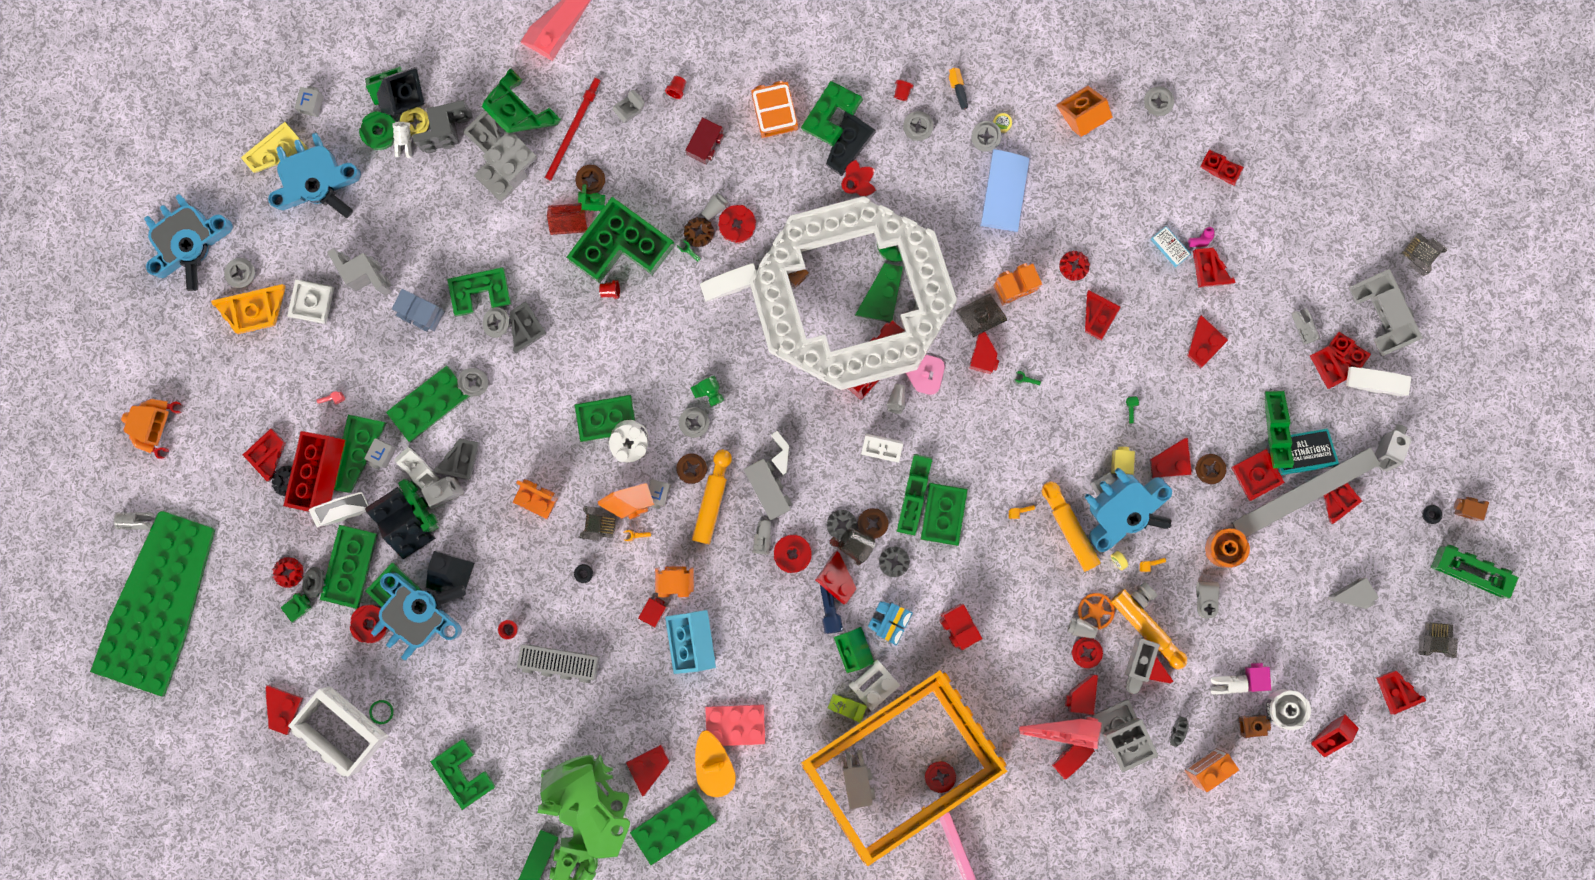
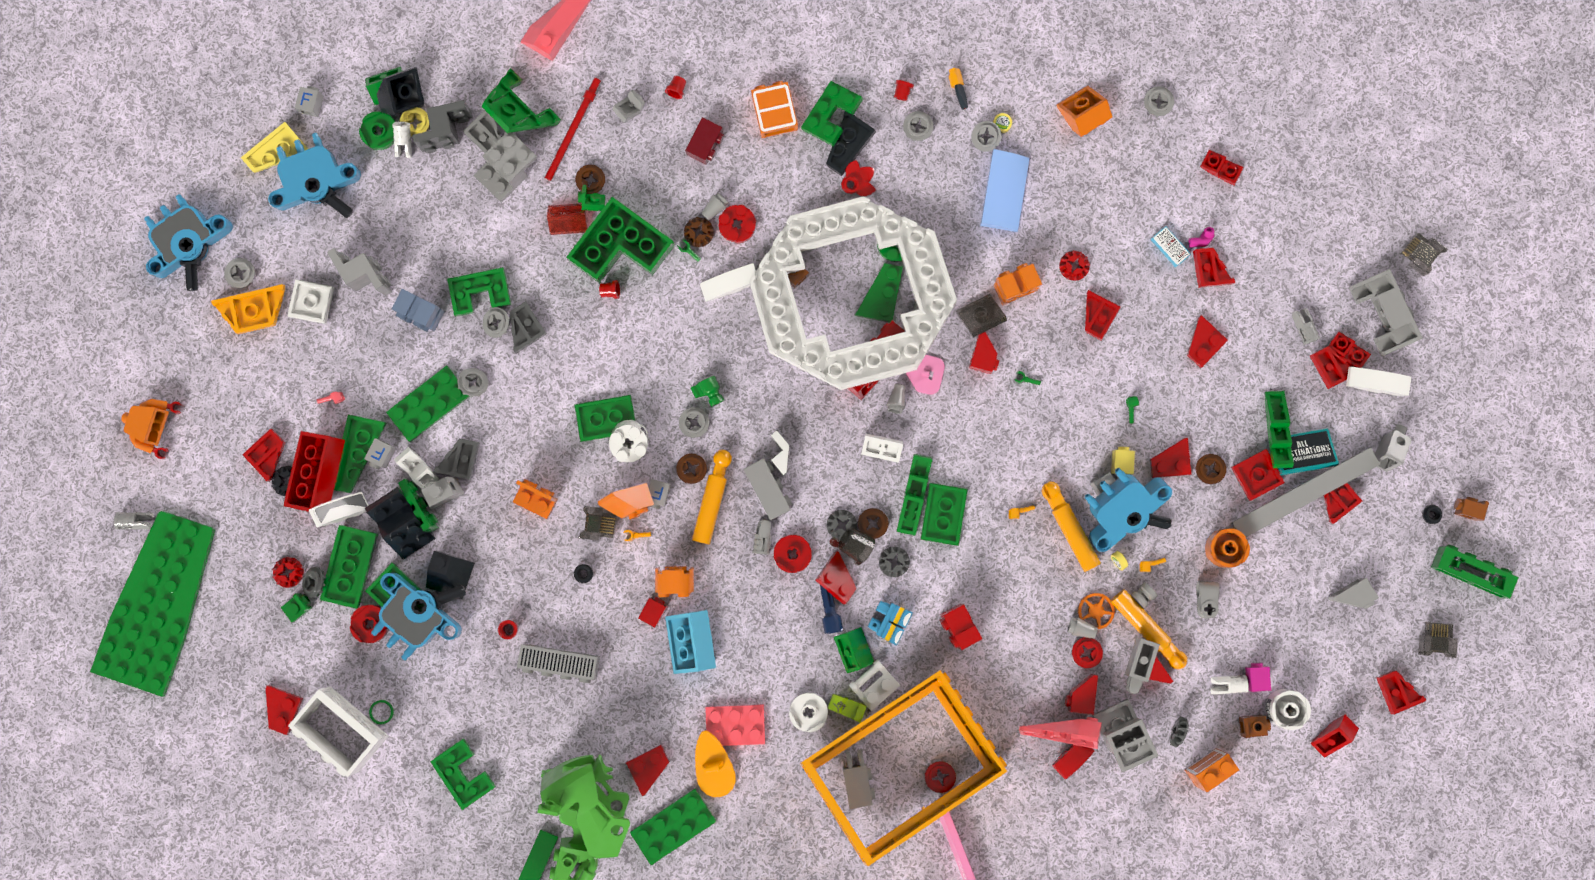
none -> white plate [789,693,828,732]

